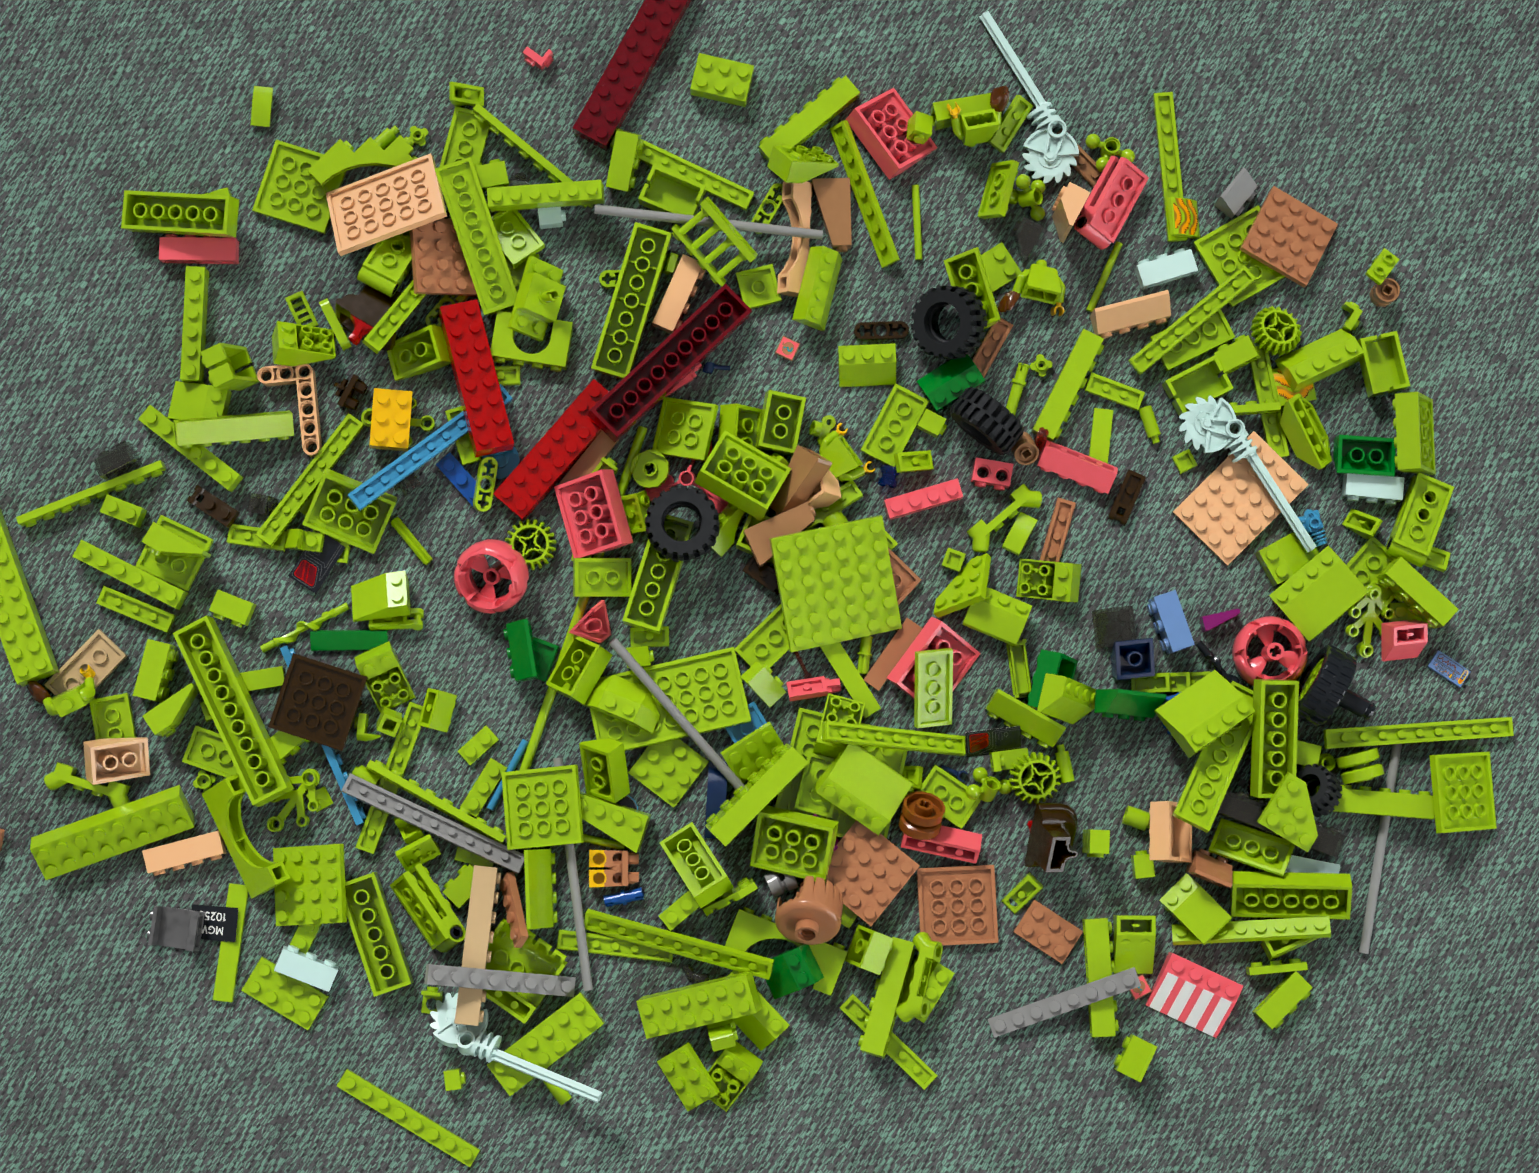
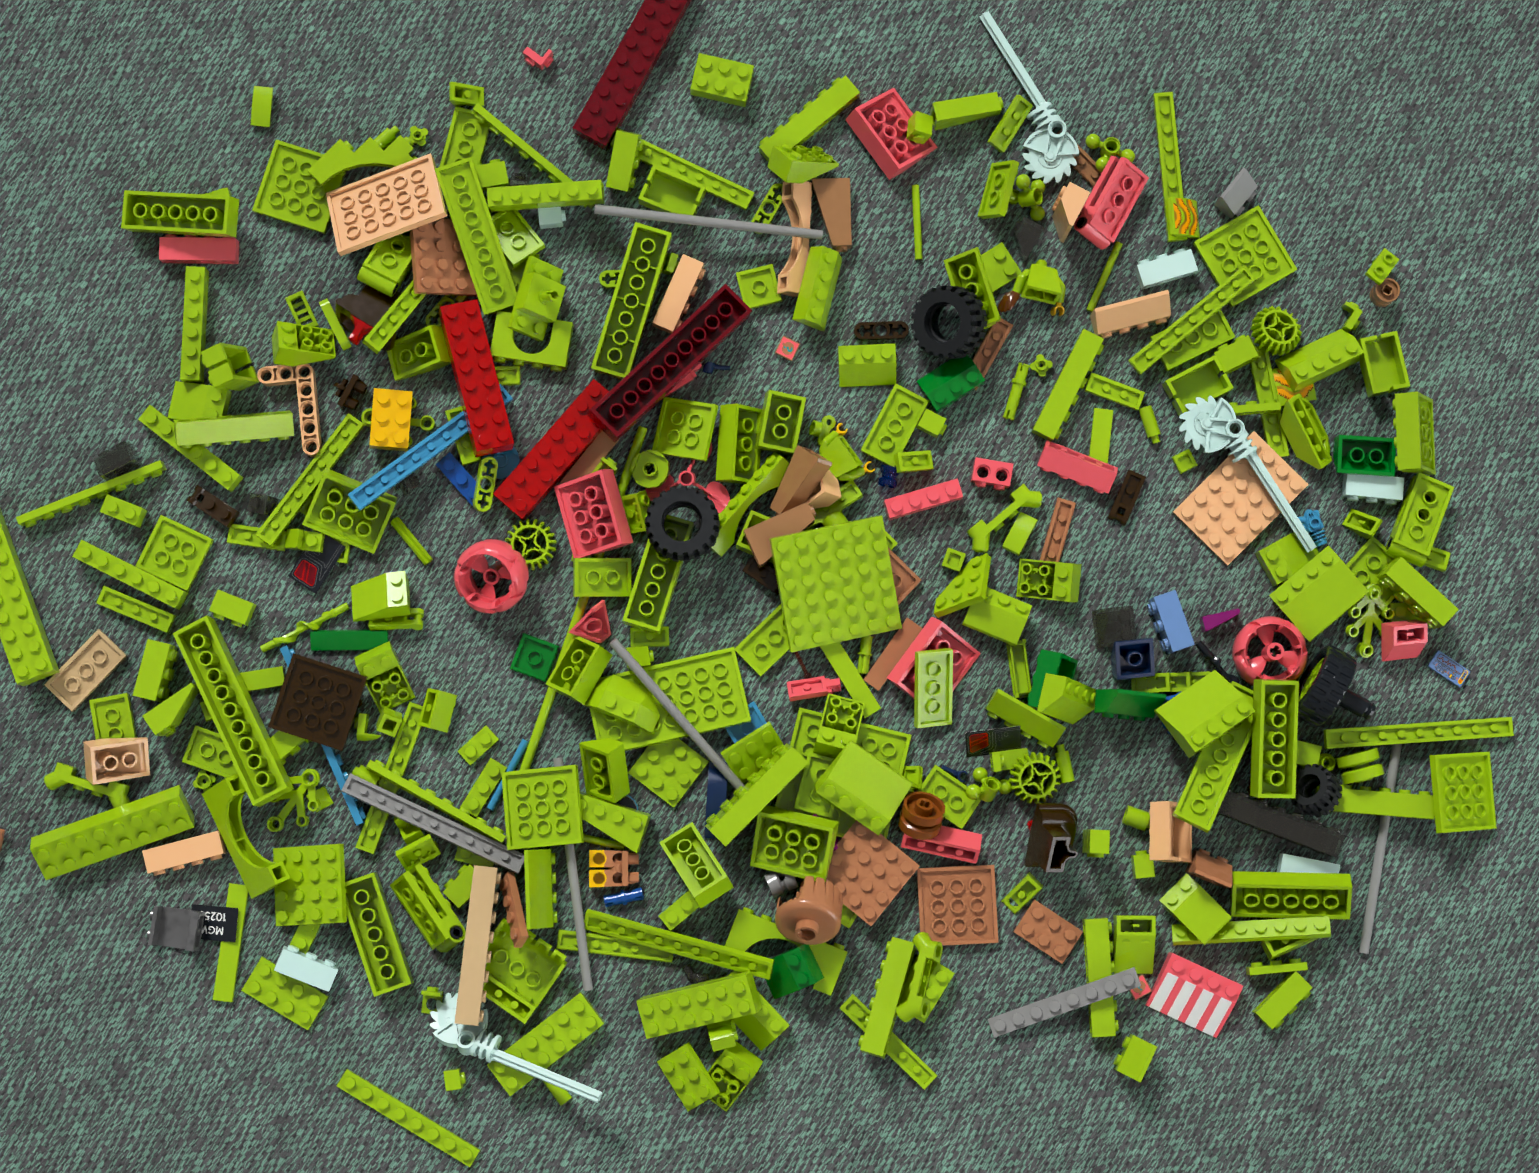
lime torso [28,665,96,718] -> none
lime slope [141,522,211,558] -> none
light grey plate [424,964,576,997] -> none
green slope [503,619,539,682] -> none
lime fence [672,196,758,287] -> none
lime slope [694,430,792,521] -> none
lime plate [702,877,758,916] -> none
lime brick [740,661,786,708] -> none
lime tile [822,721,966,756] -> none
lime plate [830,120,900,268] -> none
lime brick [845,924,894,975] -> none
lime torso [947,85,1009,147] -> none
black tyre [950,387,1024,455] -> none
medium nougat wheel [1011,432,1039,465] -> none
clear red axle [1034,427,1049,453] -> none
lime slope [1208,818,1295,877] -> none
nougat plate [1239,186,1338,288] -> none
lime plate [1257,772,1318,852] -> none

